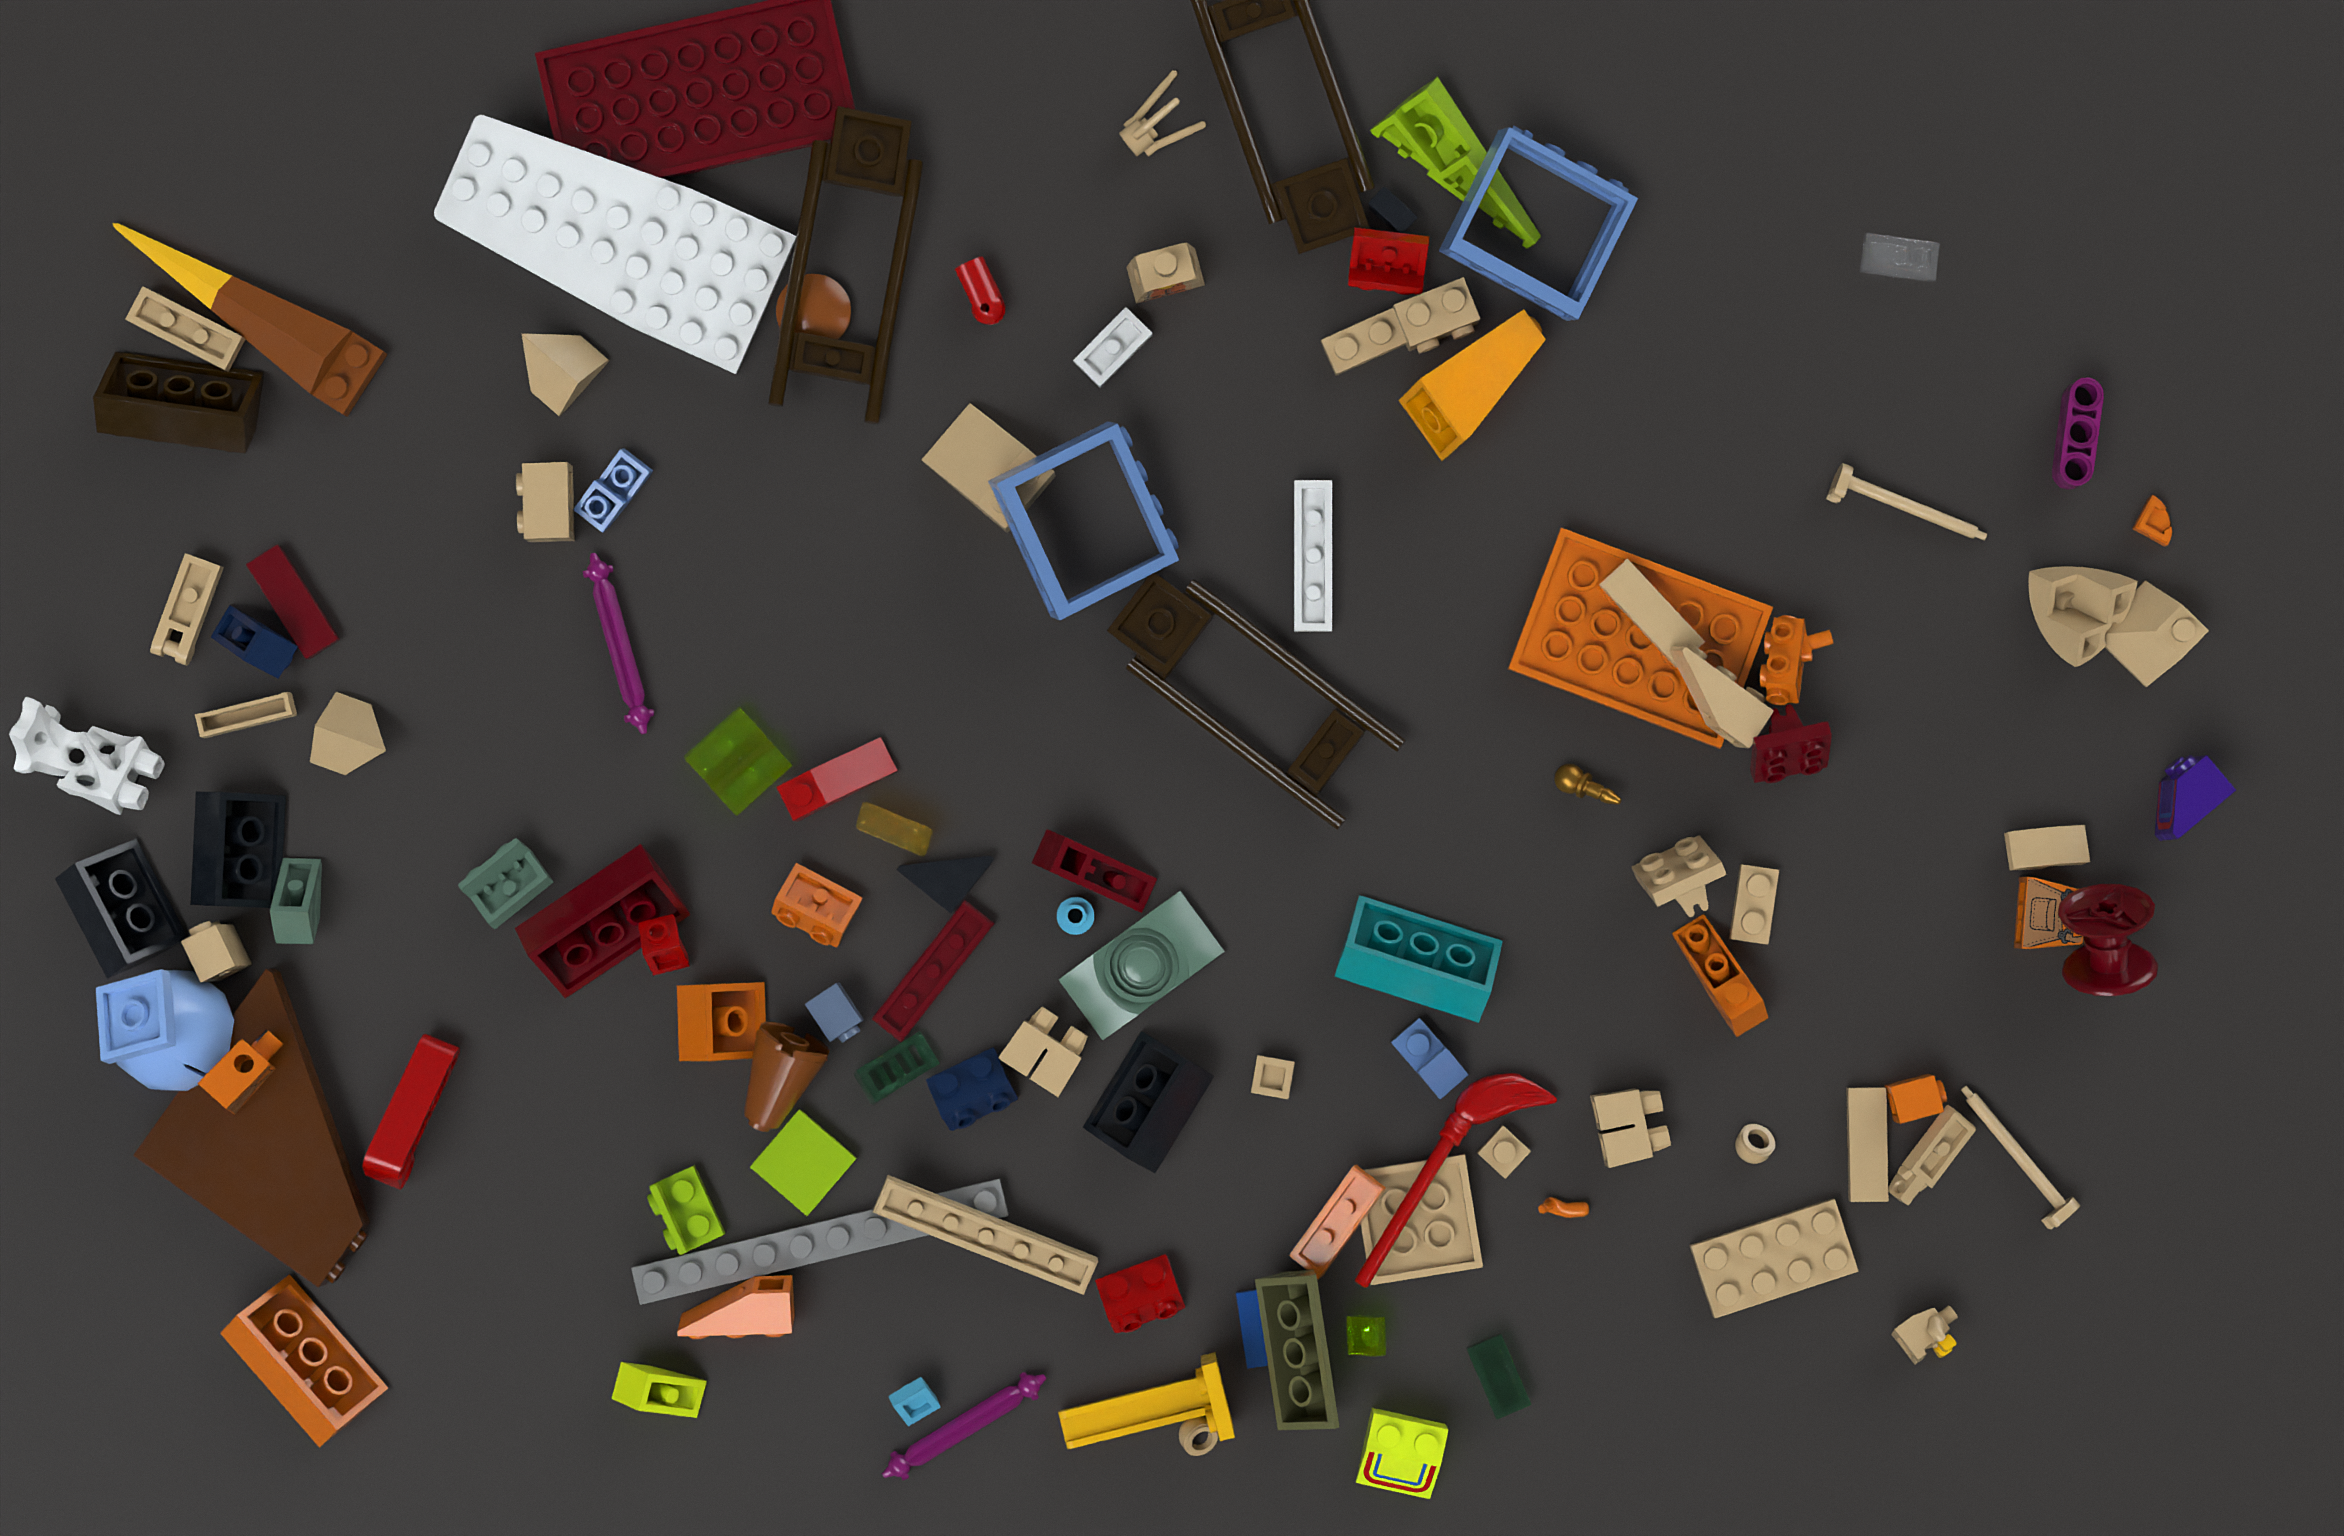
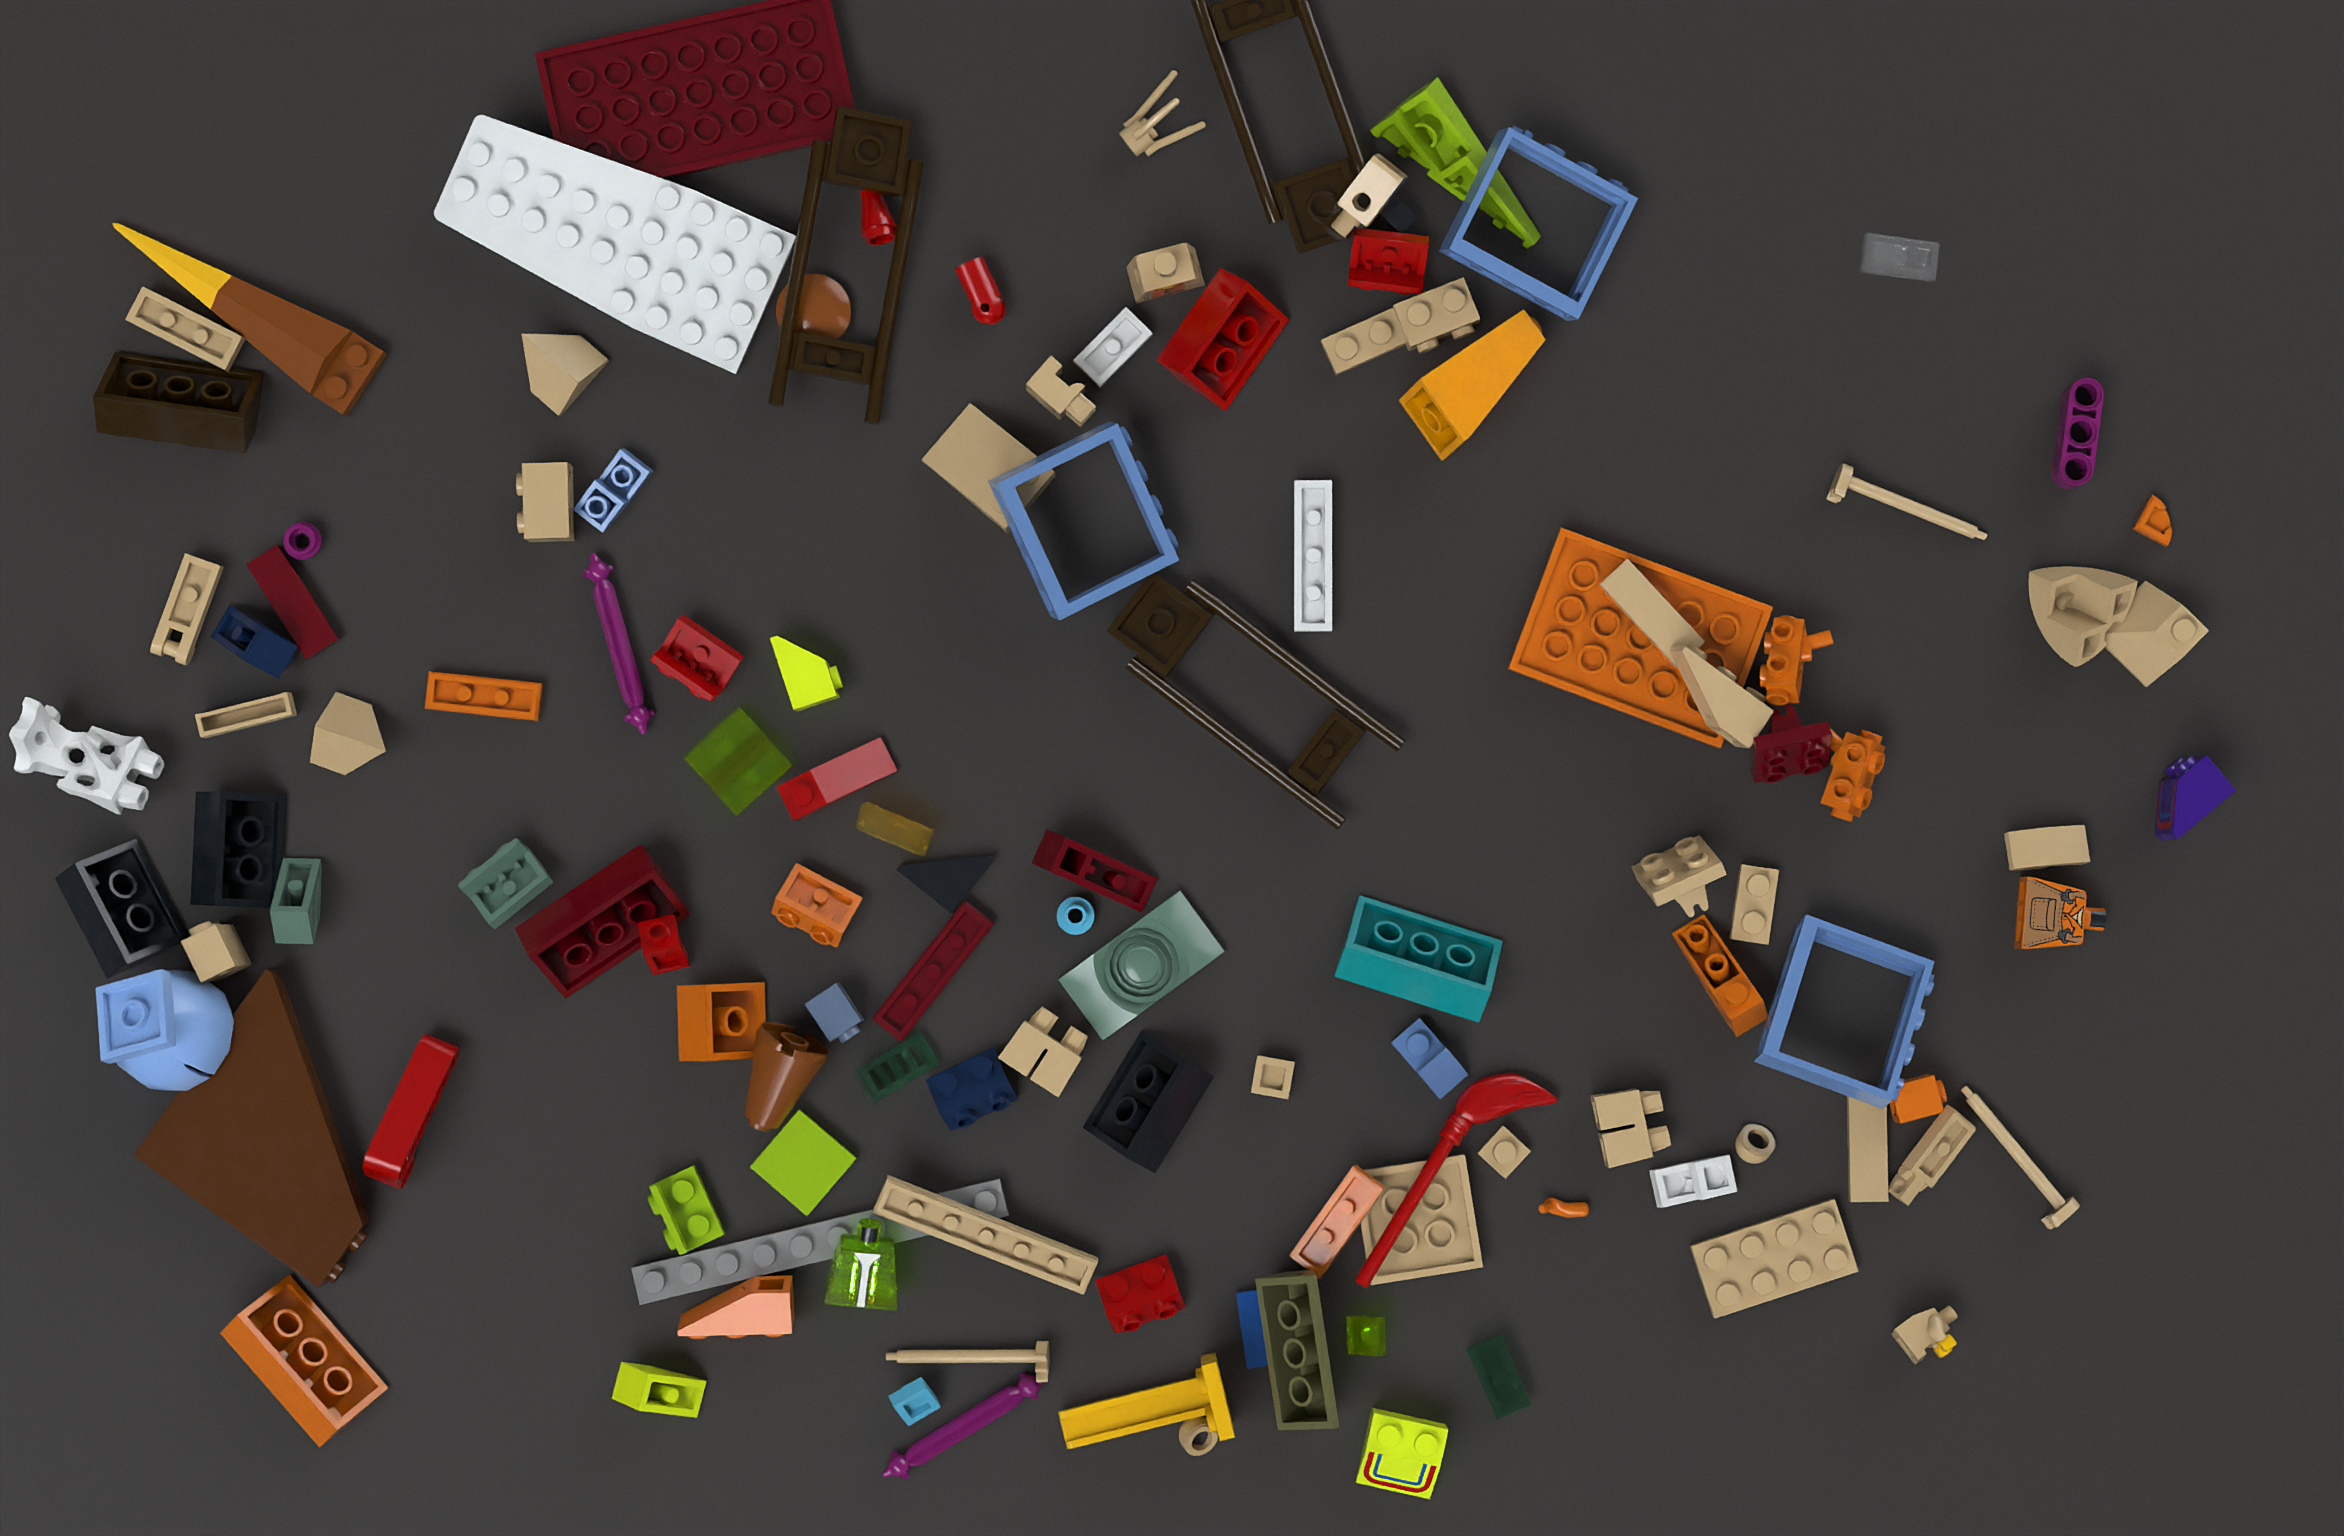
orange torso [198,1029,283,1115] -> none
pearl gold bar [1554,764,1622,805] -> none
dark red piece [2058,884,2158,996] -> none
none -> magenta plate [283,522,322,560]
none -> orange tile [425,671,543,721]
none -> red bracket [650,614,745,702]
none -> neon yellow slope [770,636,843,712]
none -> clear neon green torso [824,1218,897,1311]
none -> red cone [860,190,898,246]
none -> tan piece [886,1341,1050,1382]
none -> tan hips [1026,356,1096,428]
none -> red slope [1156,268,1290,411]
none -> tan torso [1331,153,1408,239]
none -> white slope [1649,1154,1737,1208]
none -> medium blue window [1753,914,1935,1109]
none -> orange brick [1820,729,1886,823]

